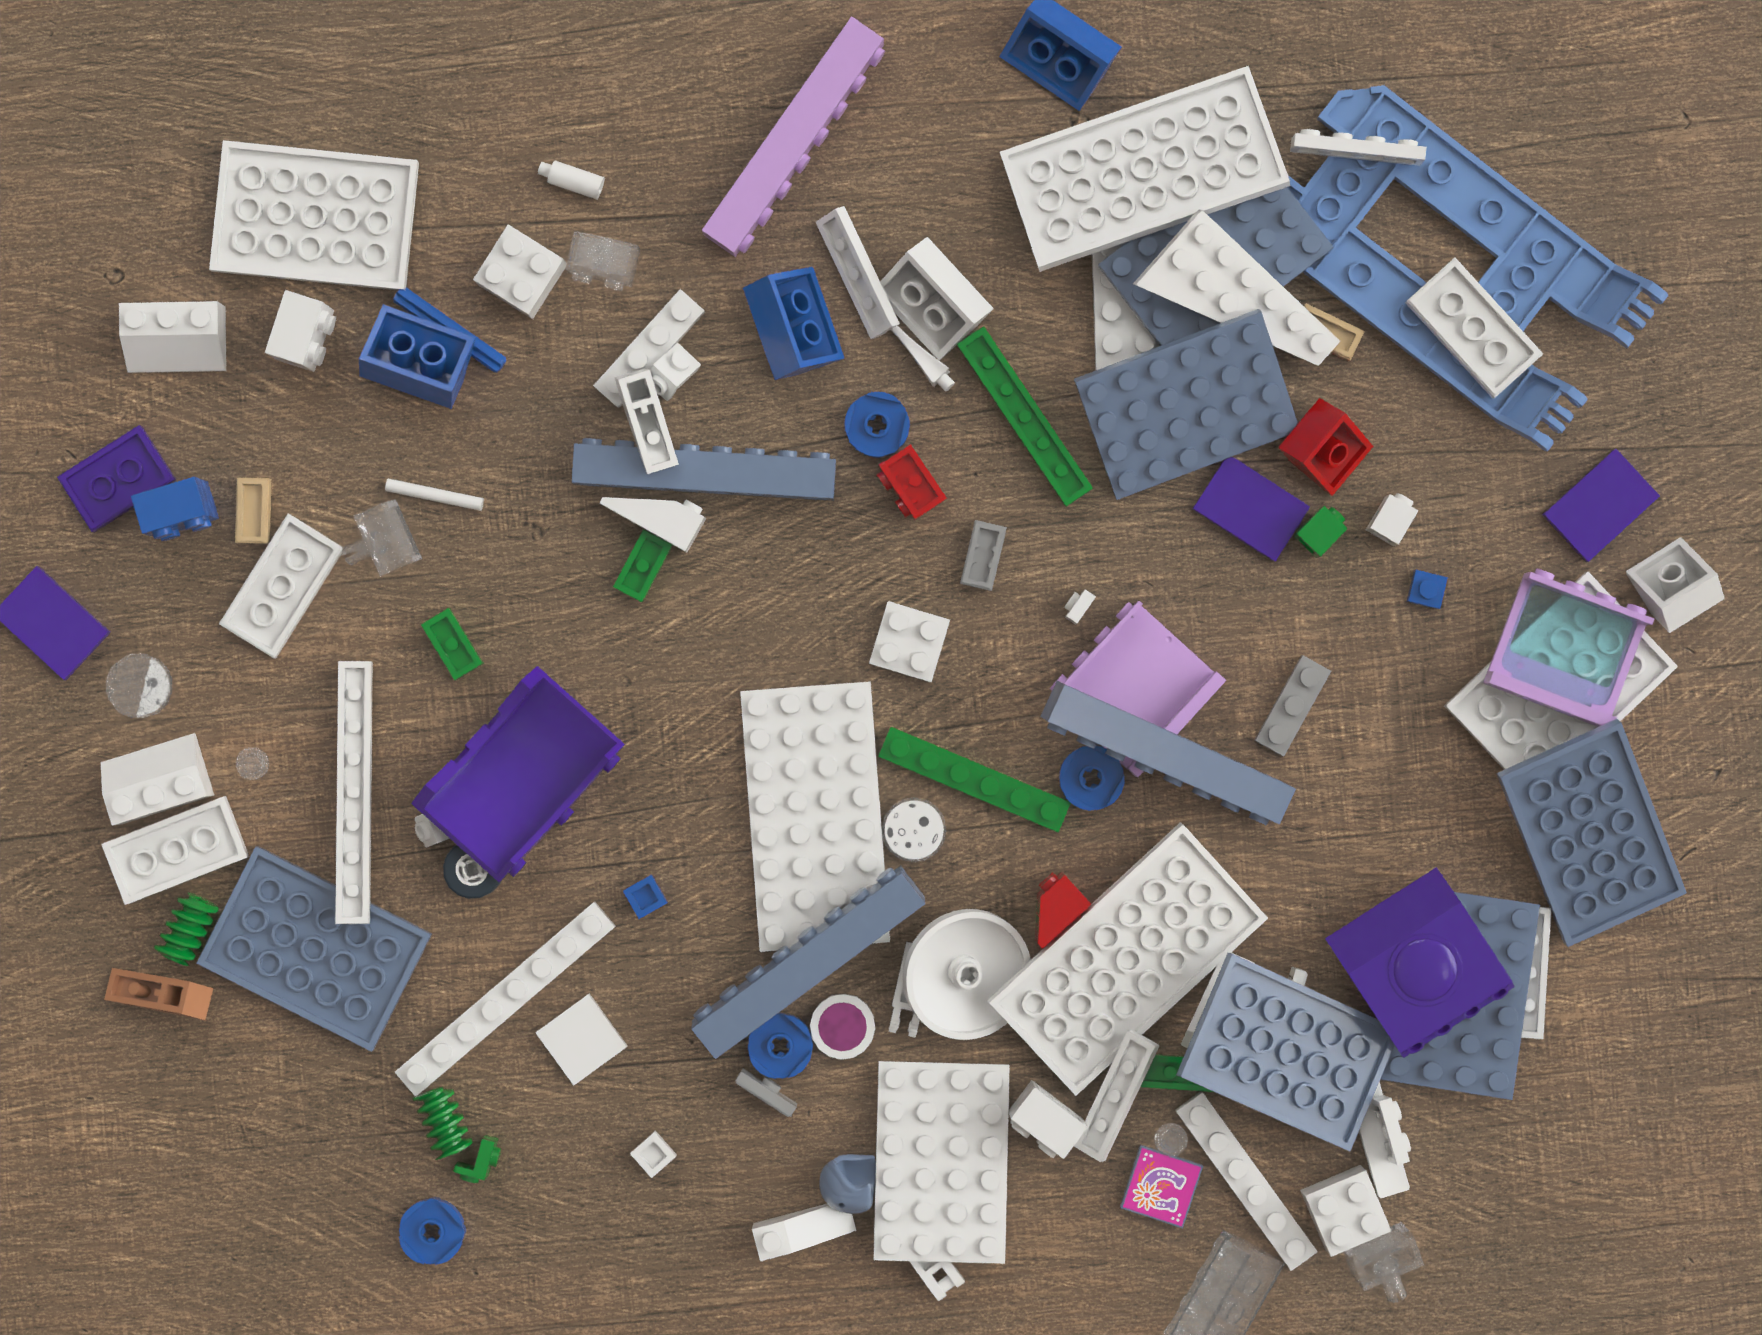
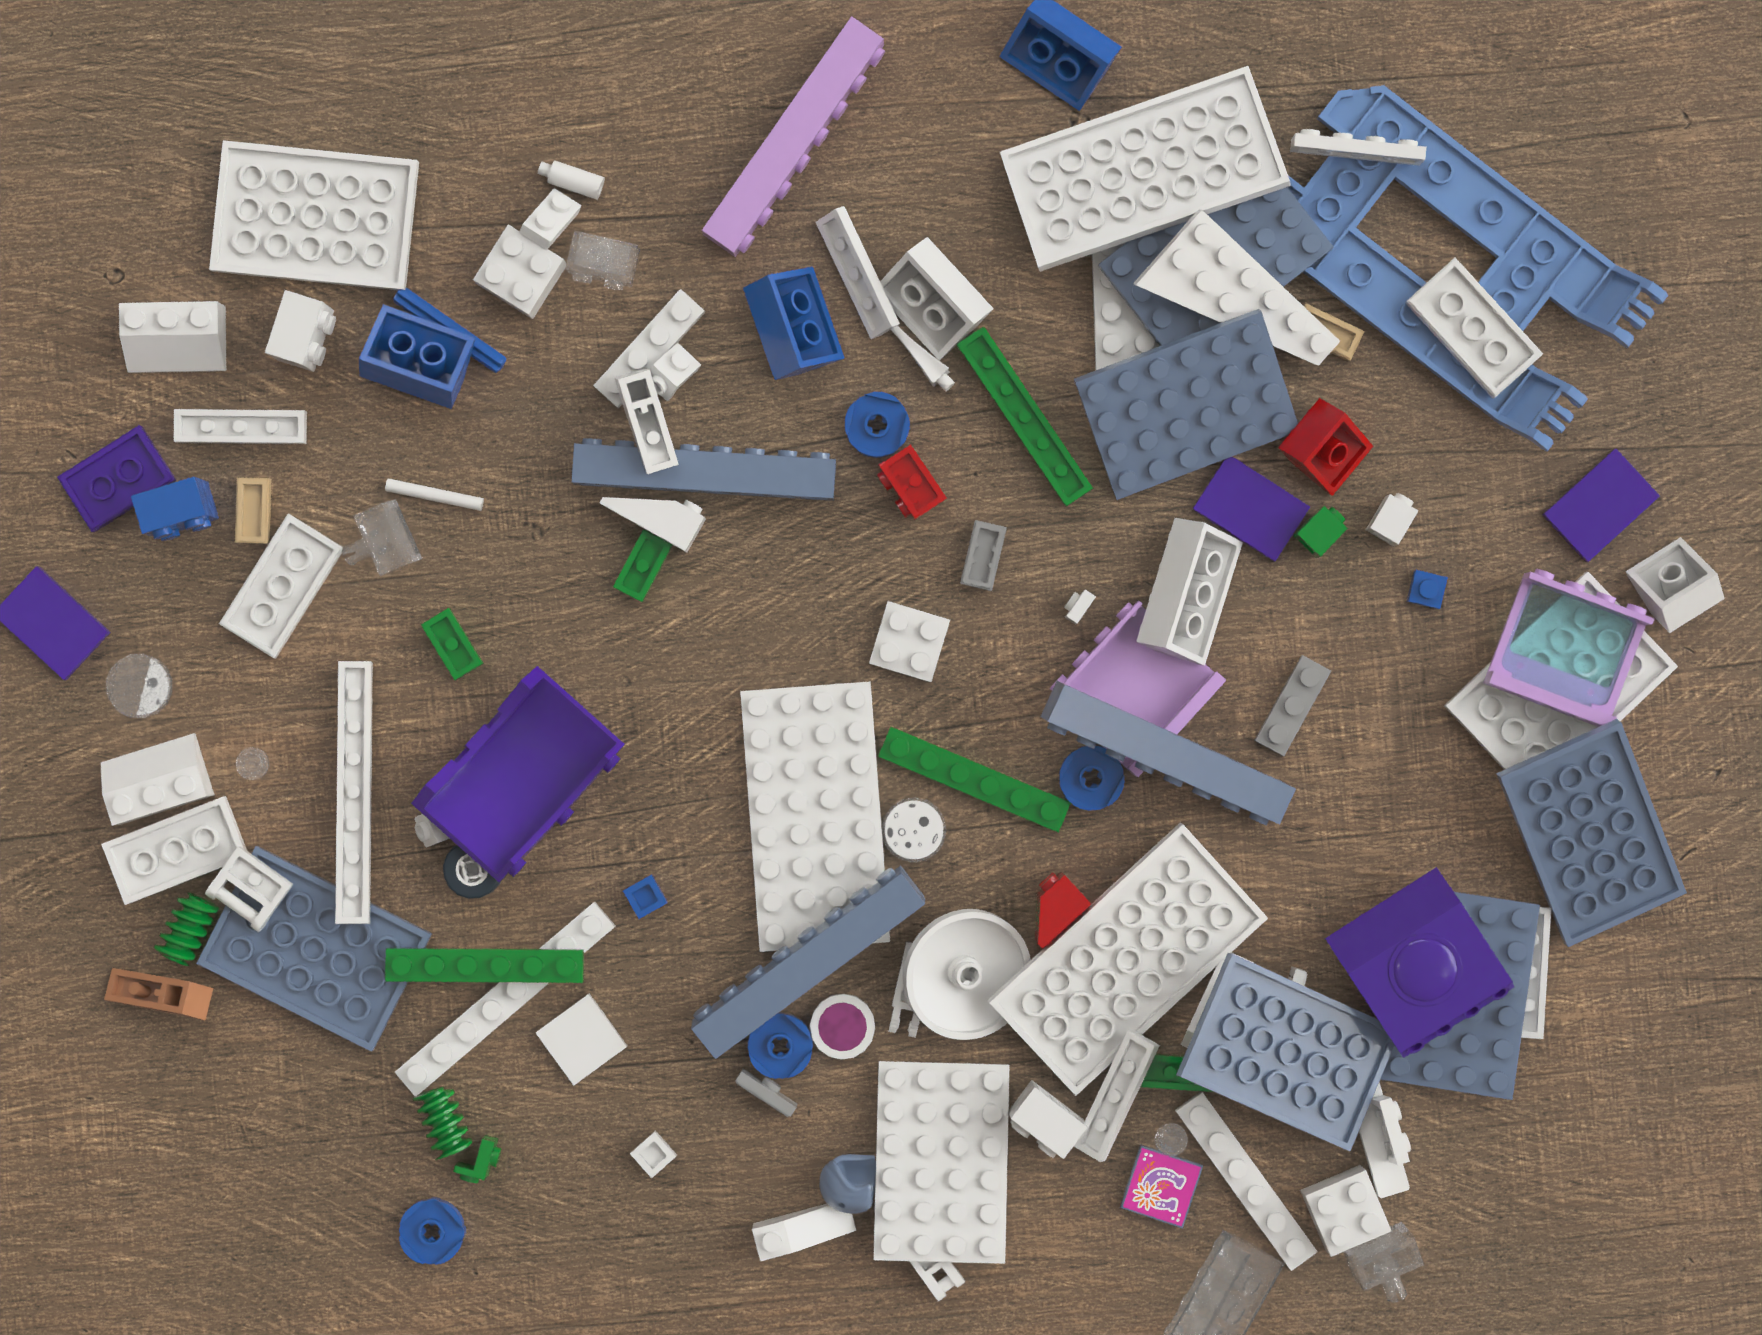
none -> white plate [174,409,307,444]
none -> white plate [205,846,293,933]
none -> green plate [385,948,584,983]
none -> white plate [519,188,582,250]
none -> white slope [1136,518,1243,666]

